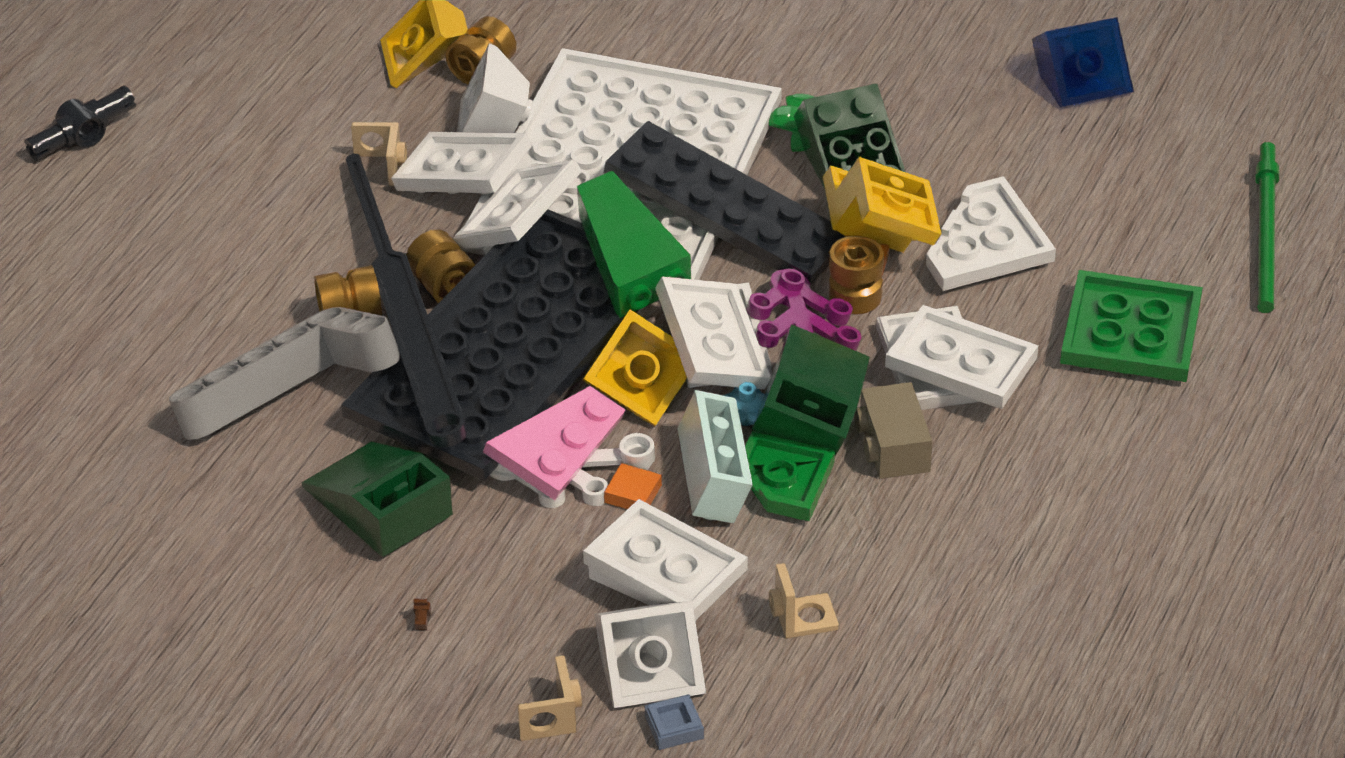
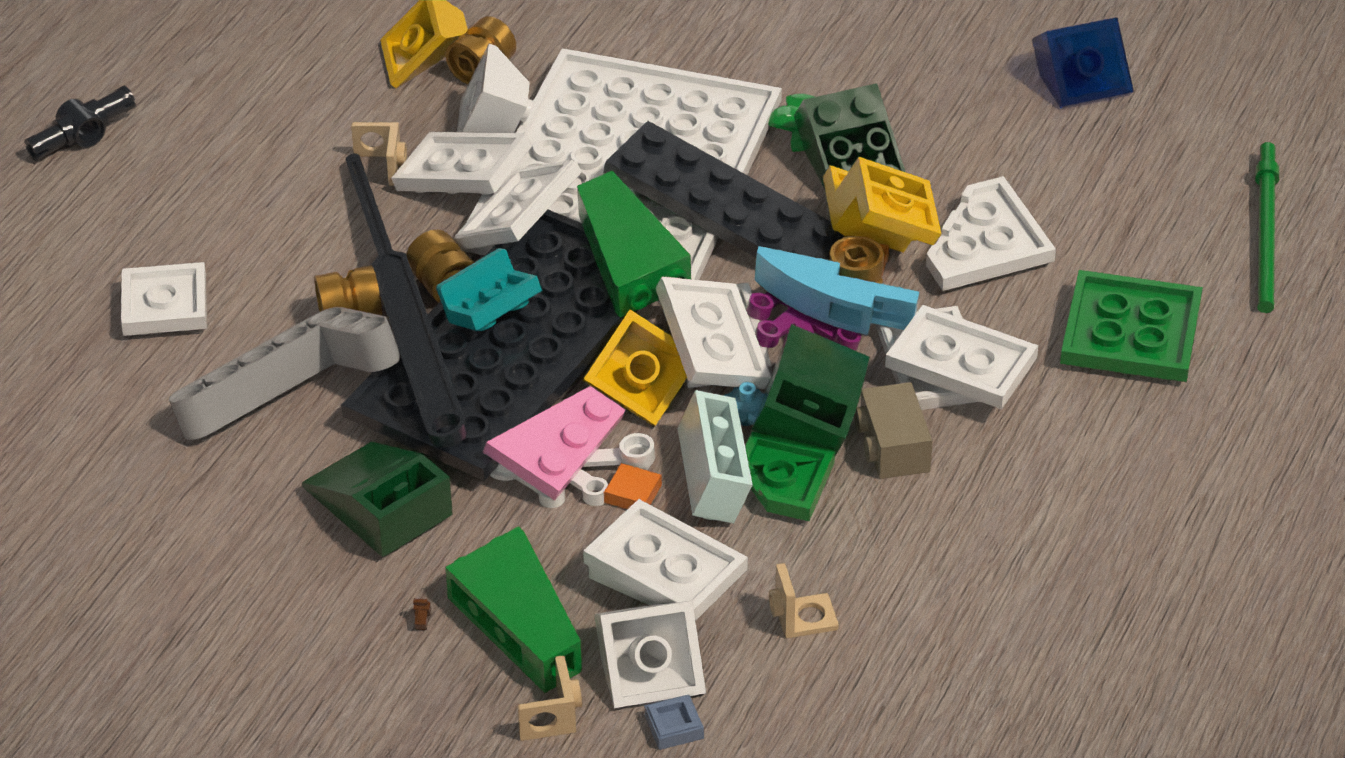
none -> white plate [121,262,207,336]
none -> teal bracket [436,248,542,331]
none -> green slope [445,526,582,693]
none -> medium azure slope [754,246,919,335]

